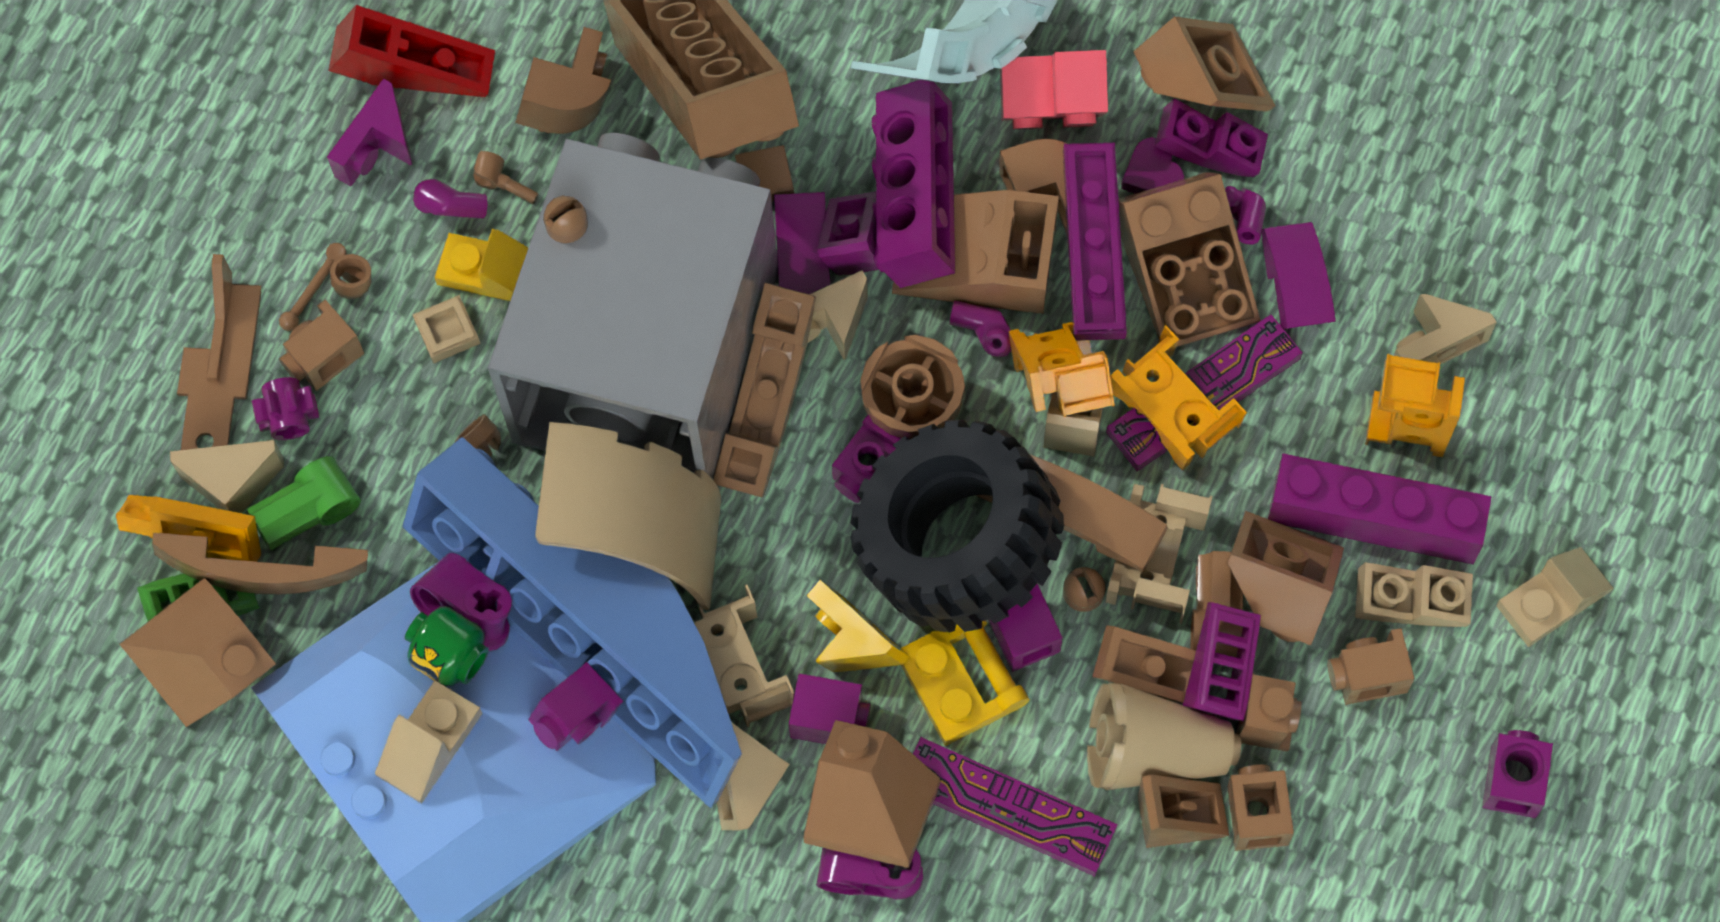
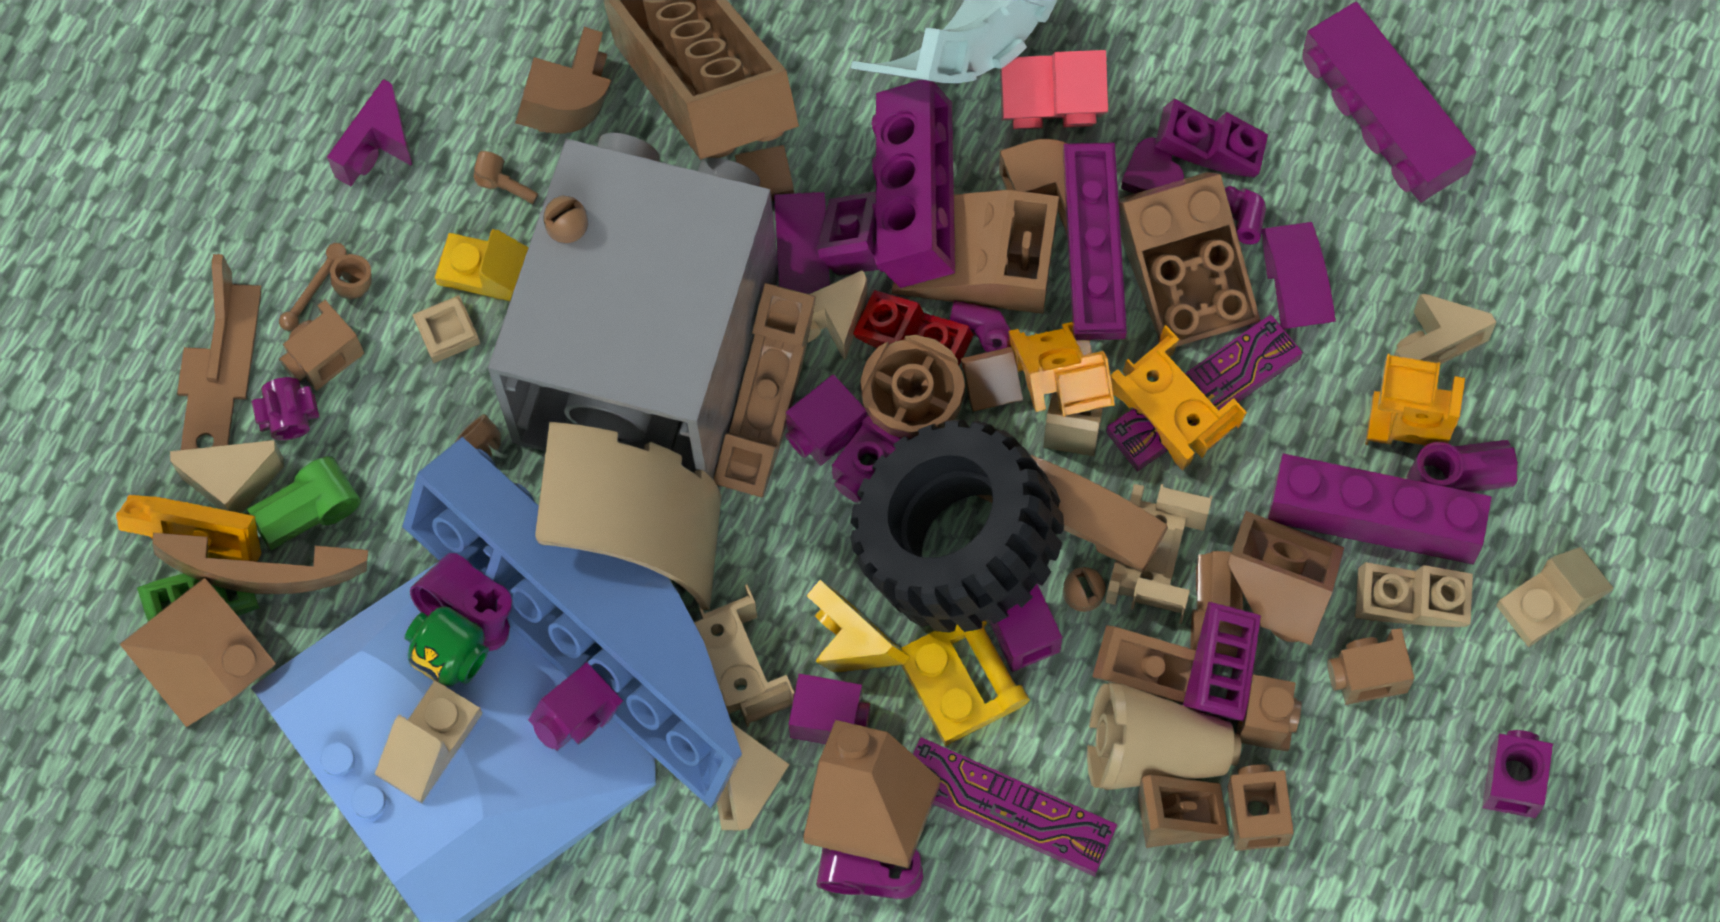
red slope [328,5,496,97] -> none
magenta arm [413,179,488,219] -> none
medium nougat slope [1133,17,1275,111] -> none
none -> magenta brick [785,374,867,466]
none -> red slope [853,290,974,366]
none -> medium nougat tile [961,347,1023,412]
none -> magenta brick [1302,1,1477,203]
none -> magenta piece [1406,440,1518,492]

